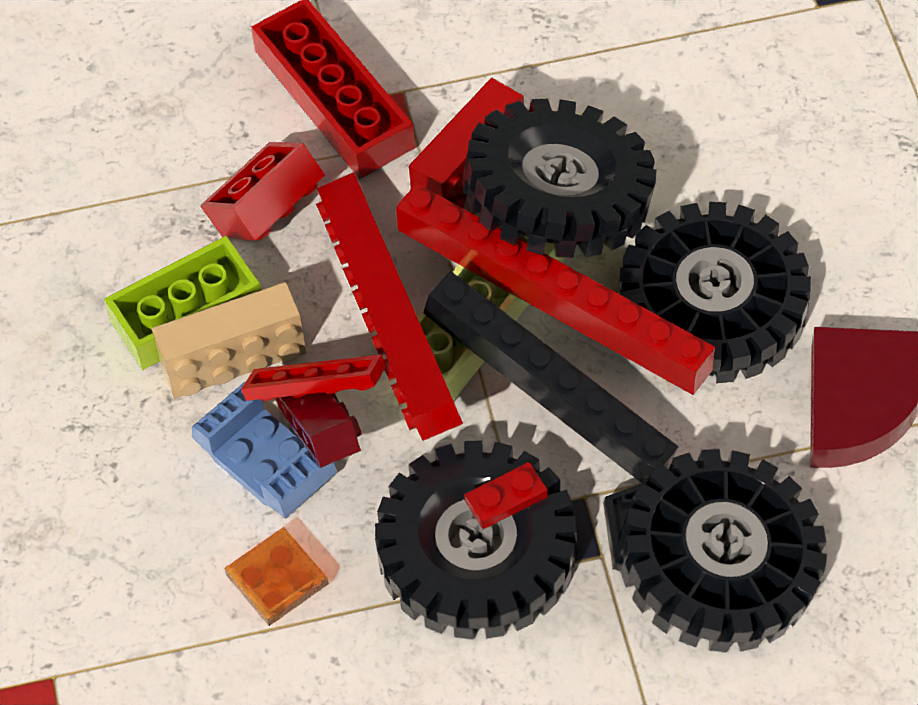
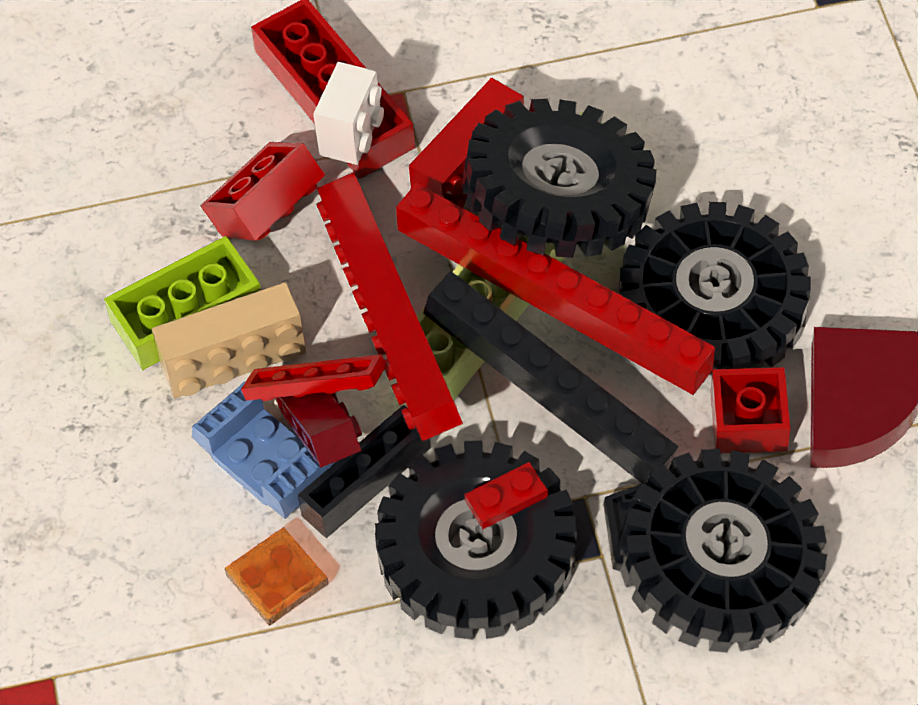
none -> black brick [298,405,431,538]
none -> white brick [313,62,384,165]
none -> red brick [710,367,791,454]

